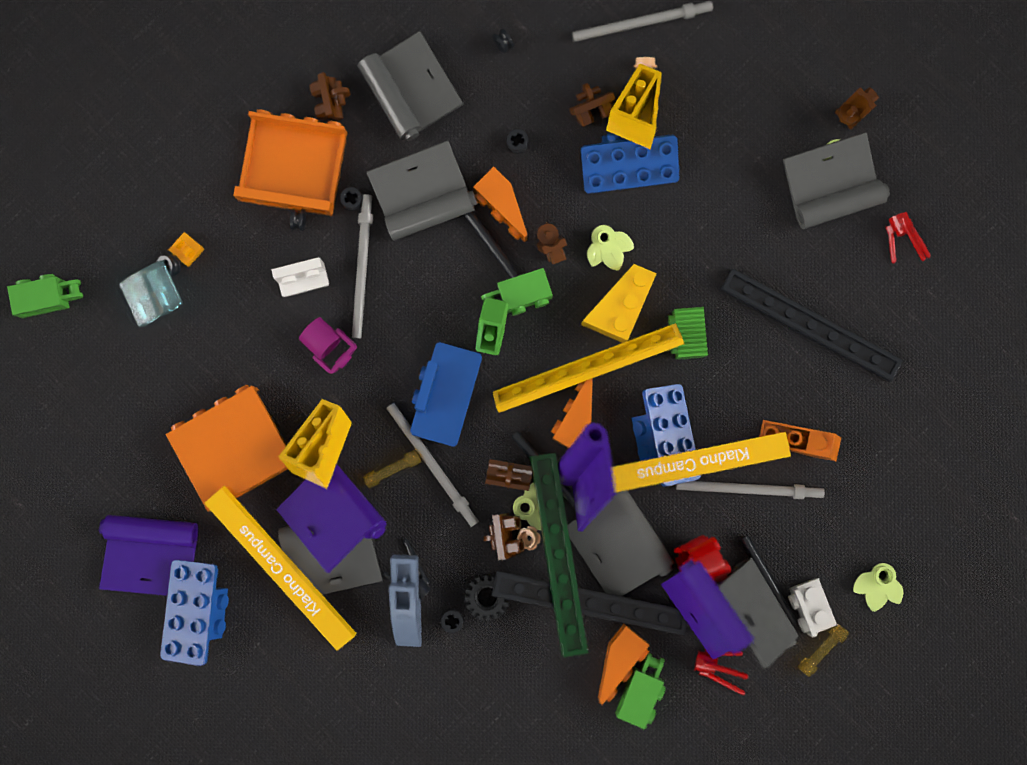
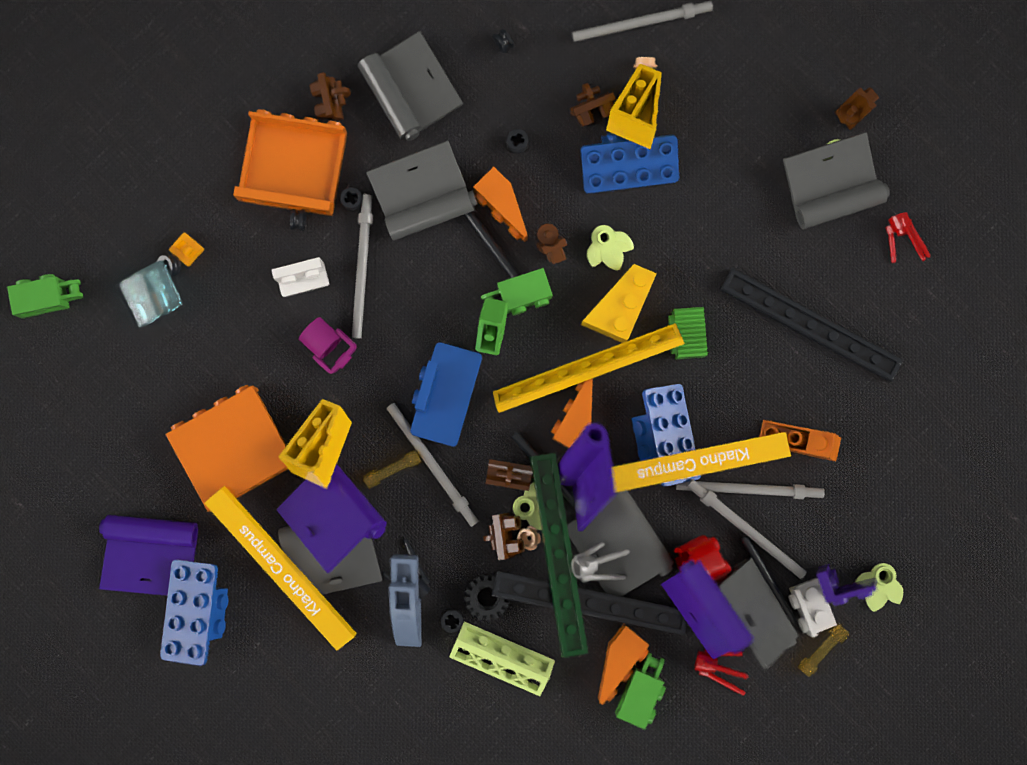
none -> yellowish green fence [449,622,555,696]
none -> light grey plant [571,542,629,582]
none -> light grey bar [687,479,807,579]
none -> dark purple bracket [817,564,877,605]

